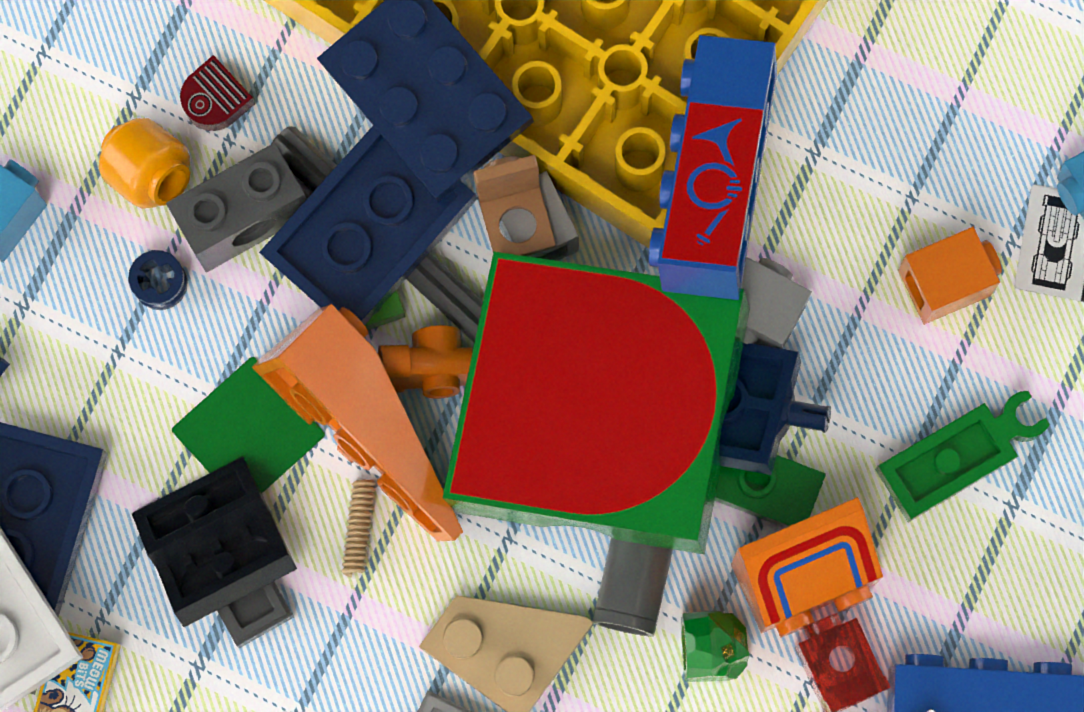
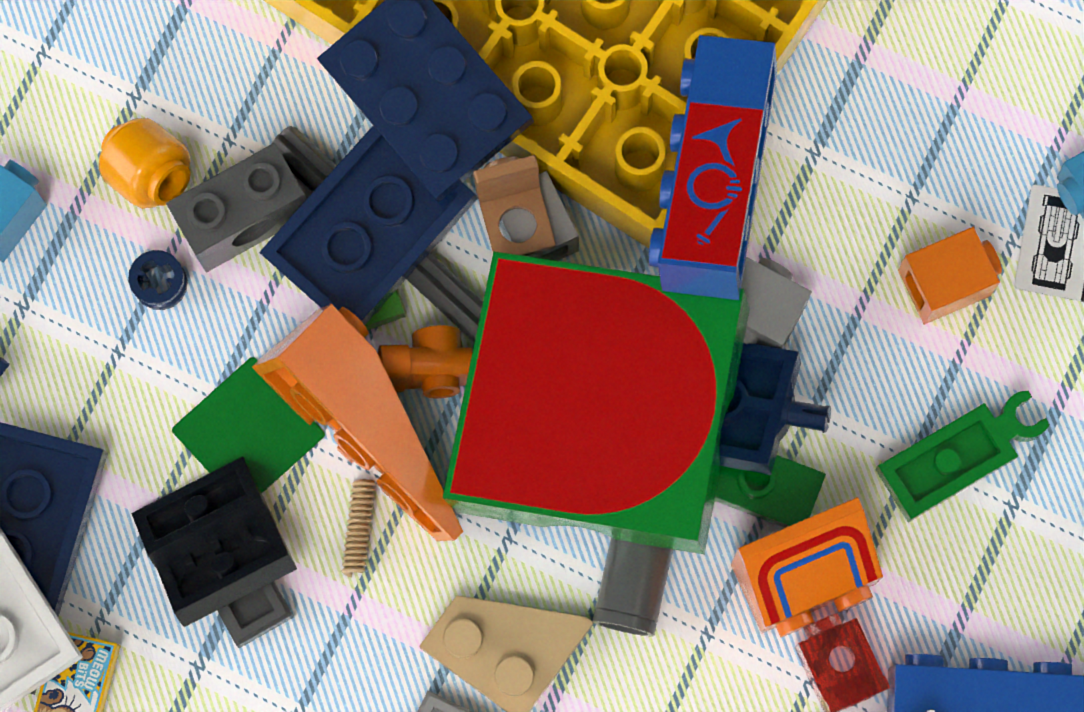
dark red tile [180,55,256,131] -> none
green rock [681,611,750,682] -> none

